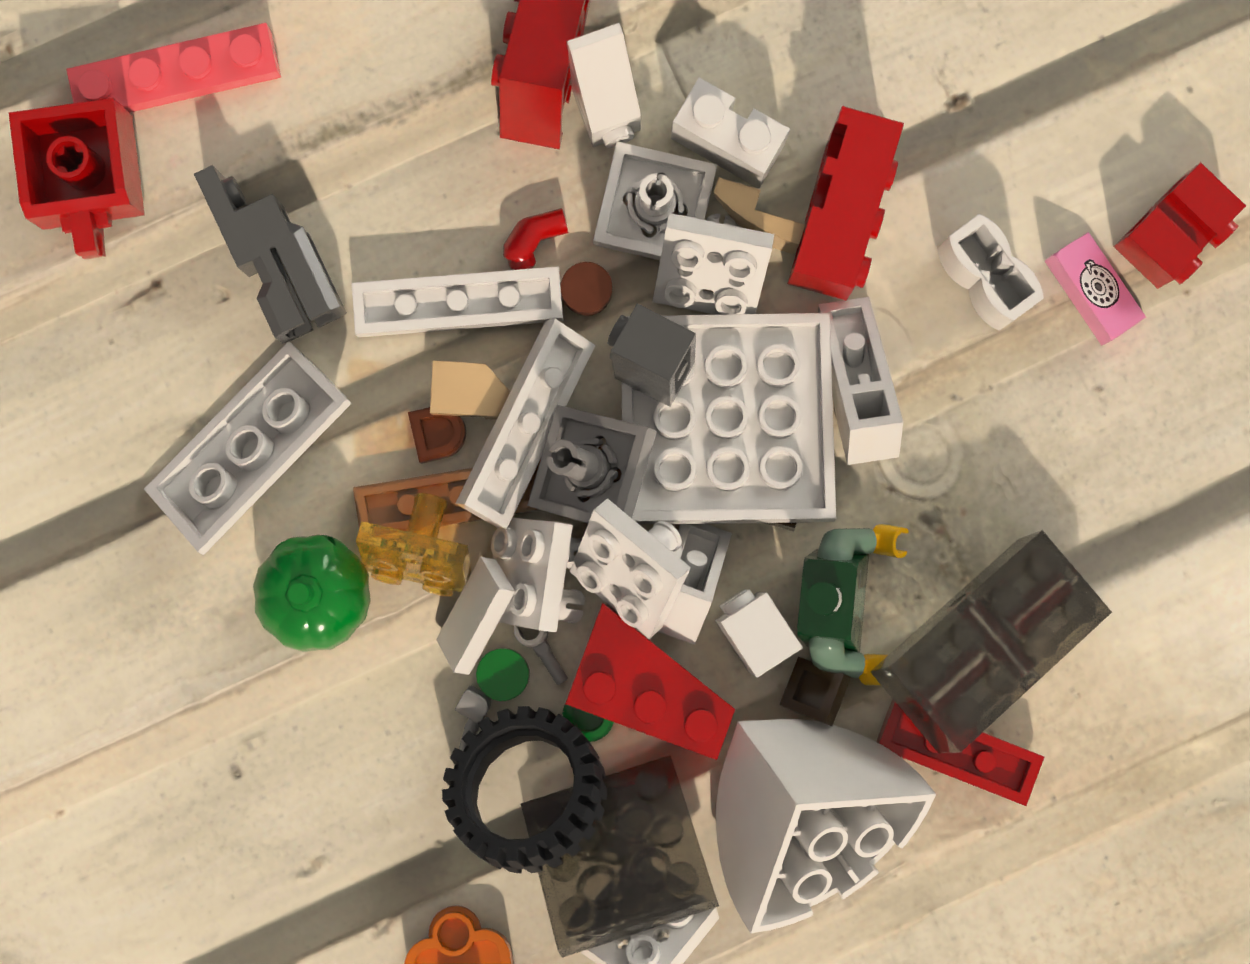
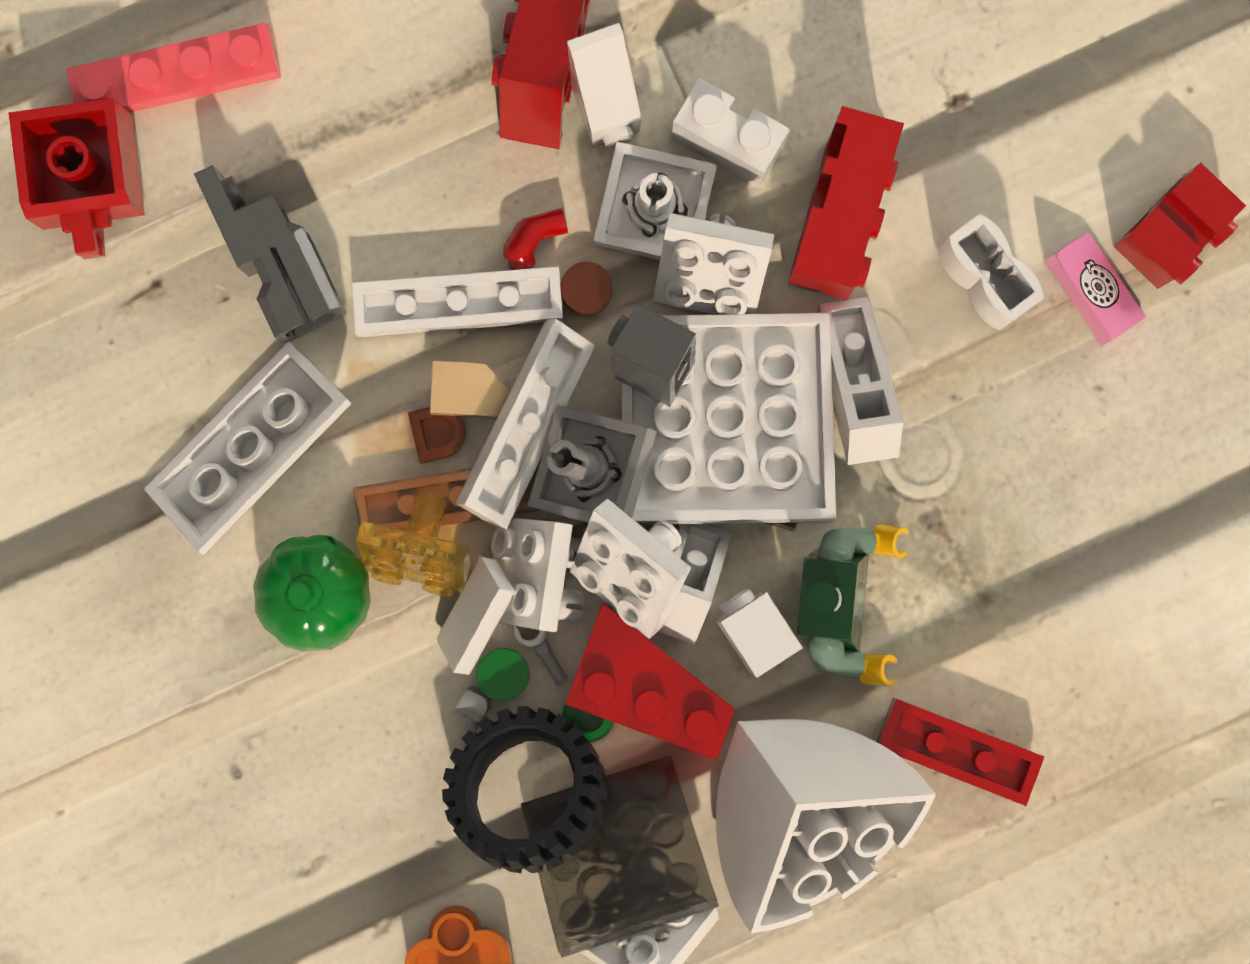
tan slope [713,177,805,255] -> none
dark brown plate [779,656,851,726] -> none
clear smoke brick [870,530,1112,754] -> none

